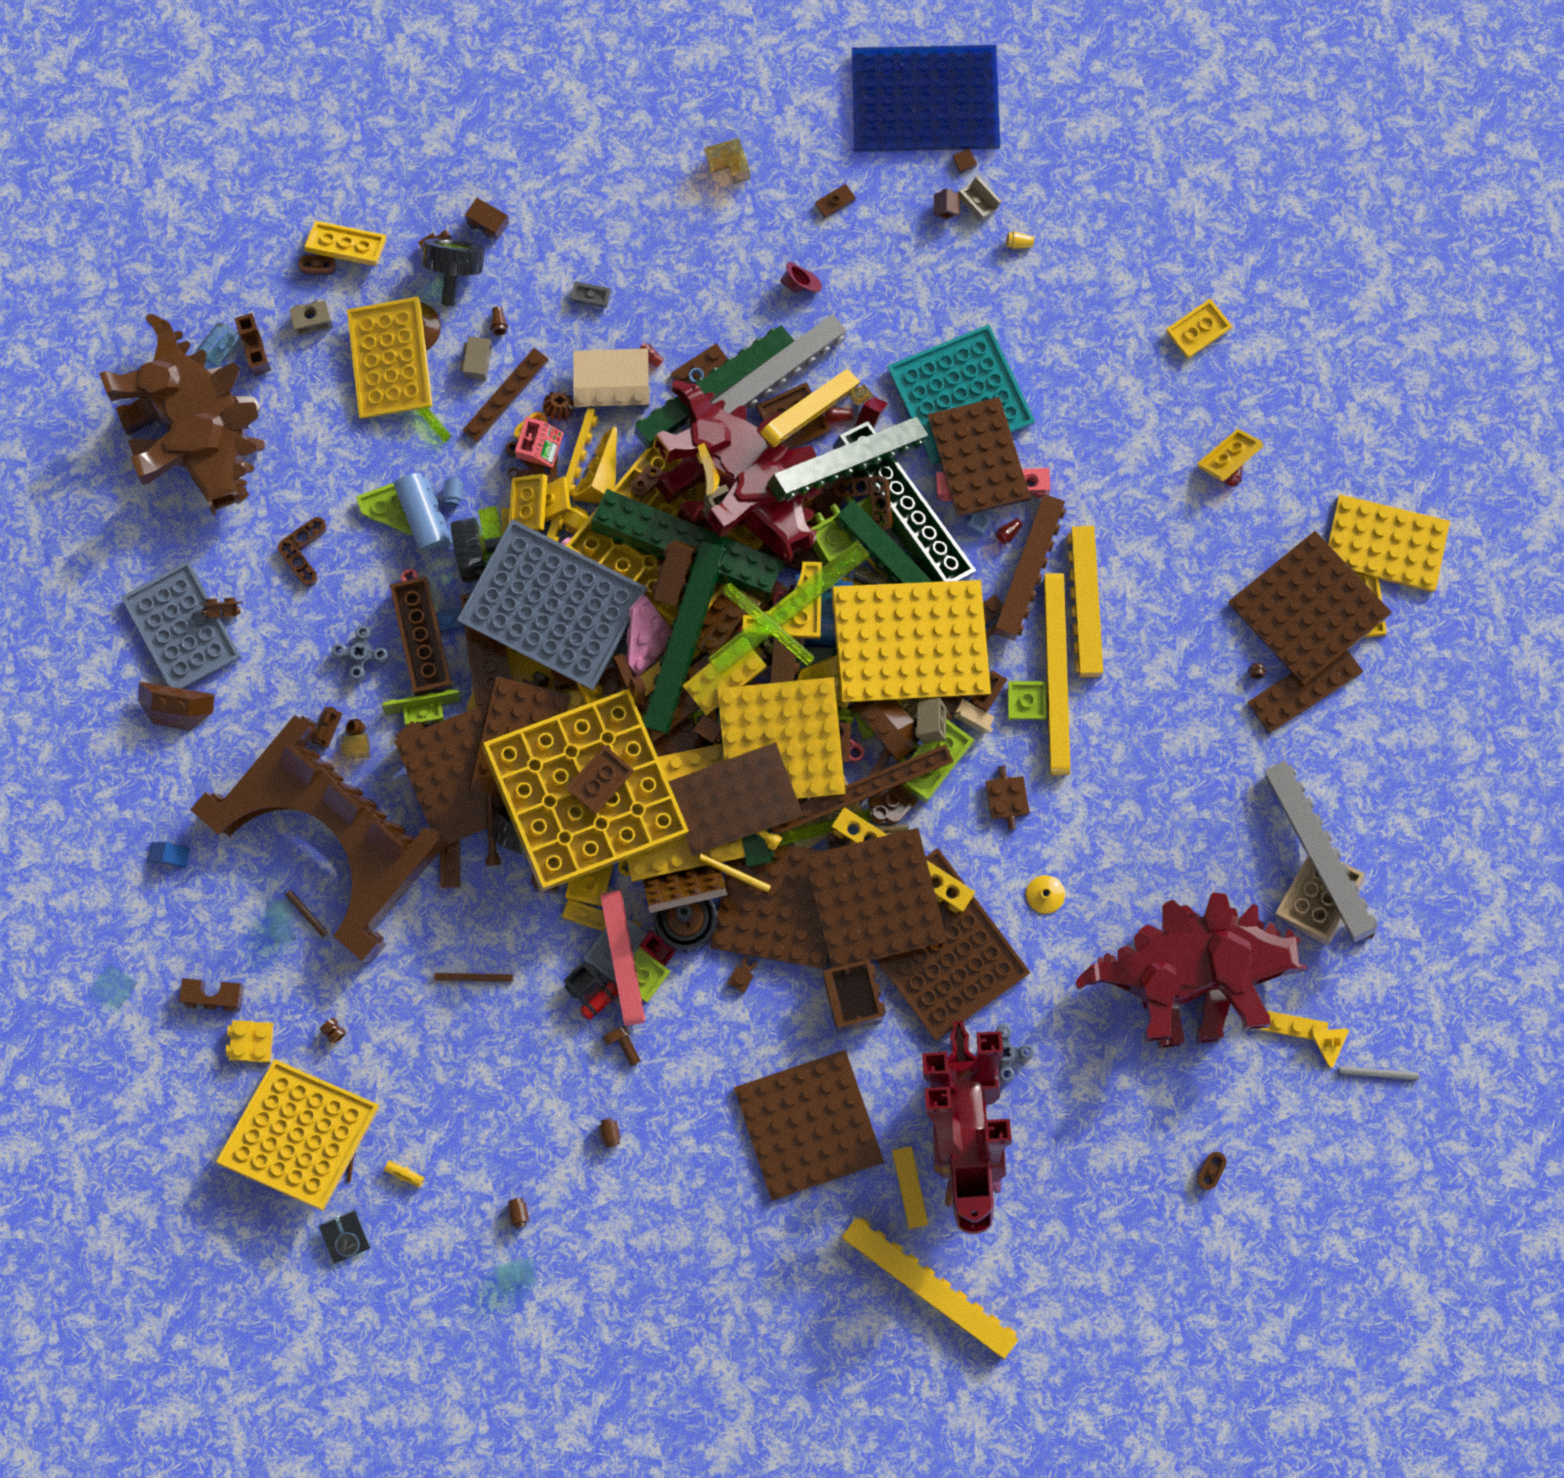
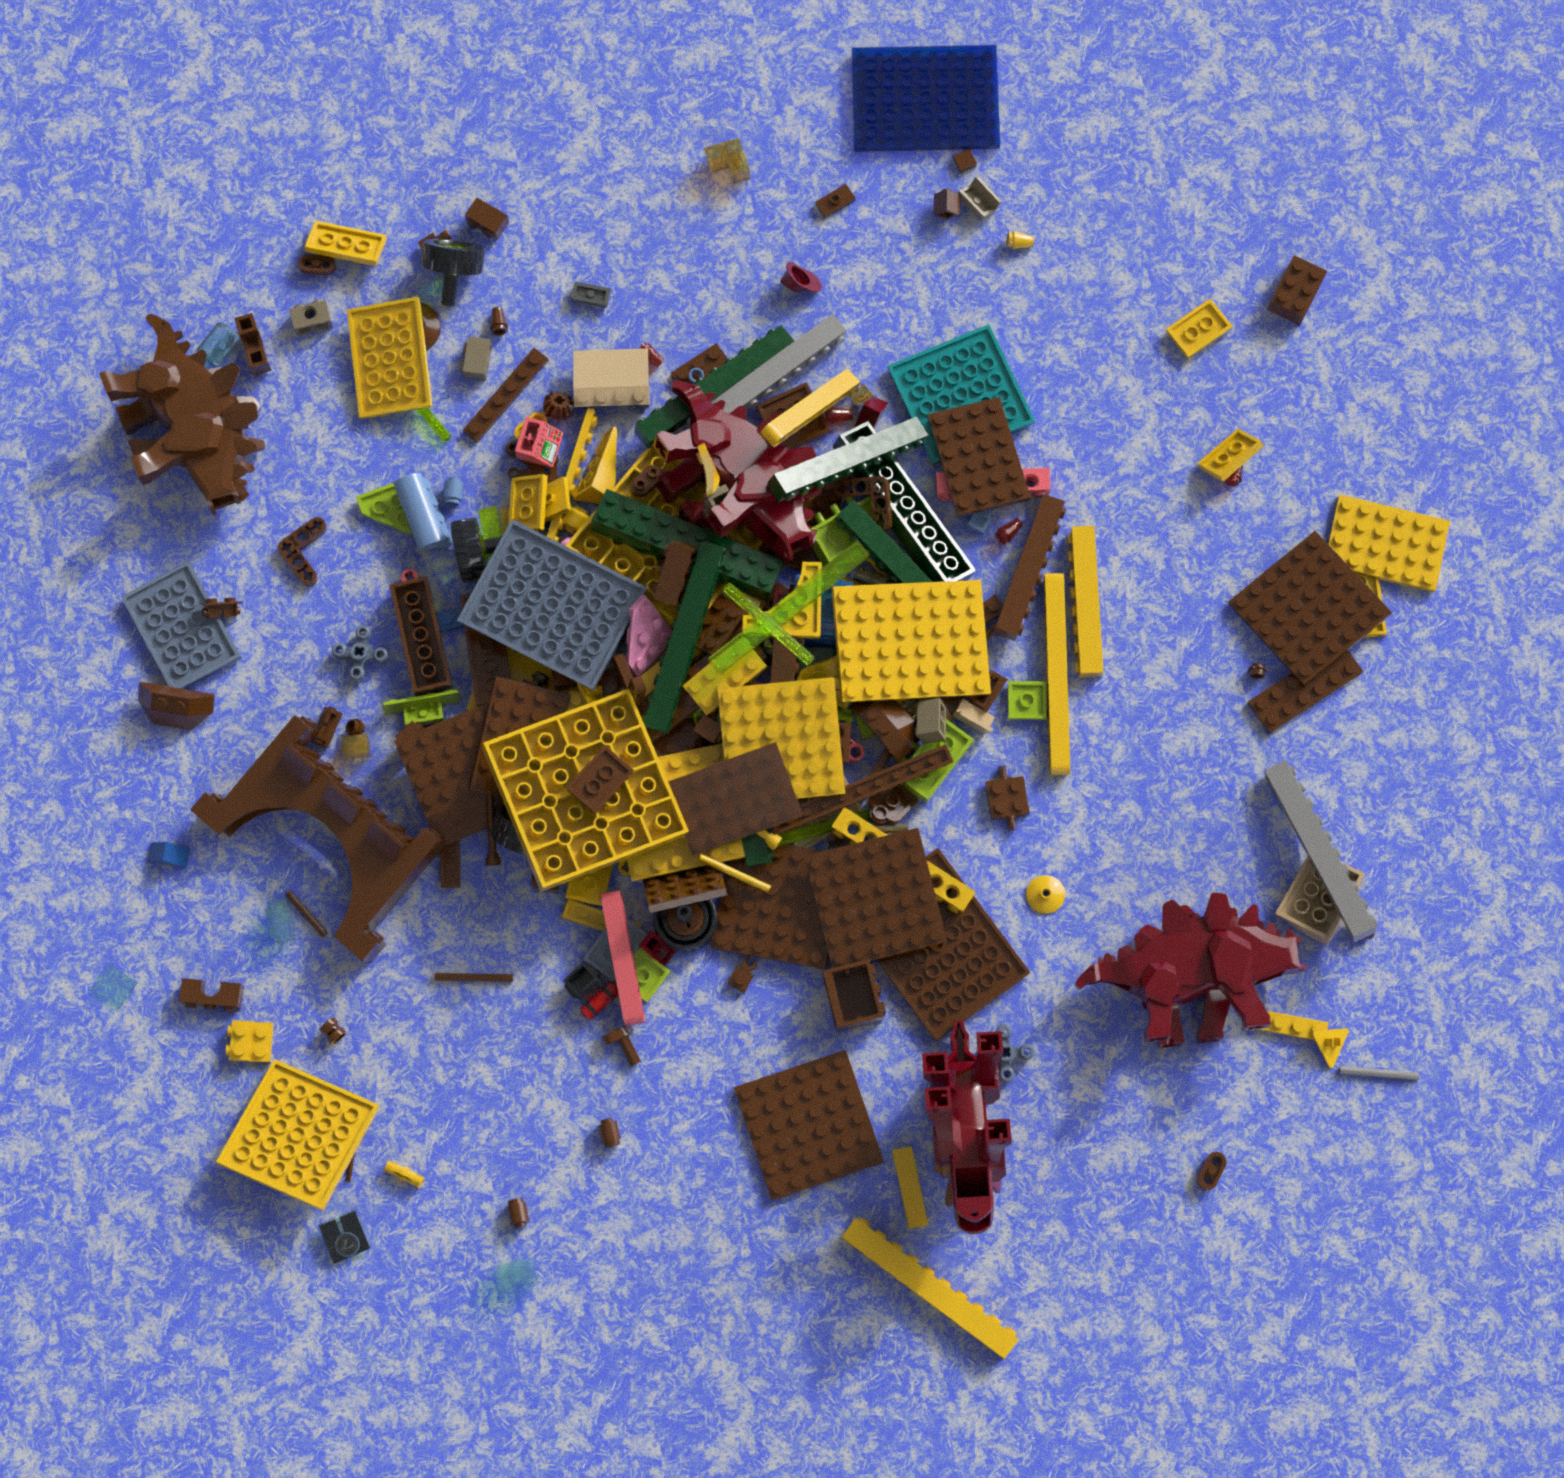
none -> reddish brown brick [1267,255,1327,325]

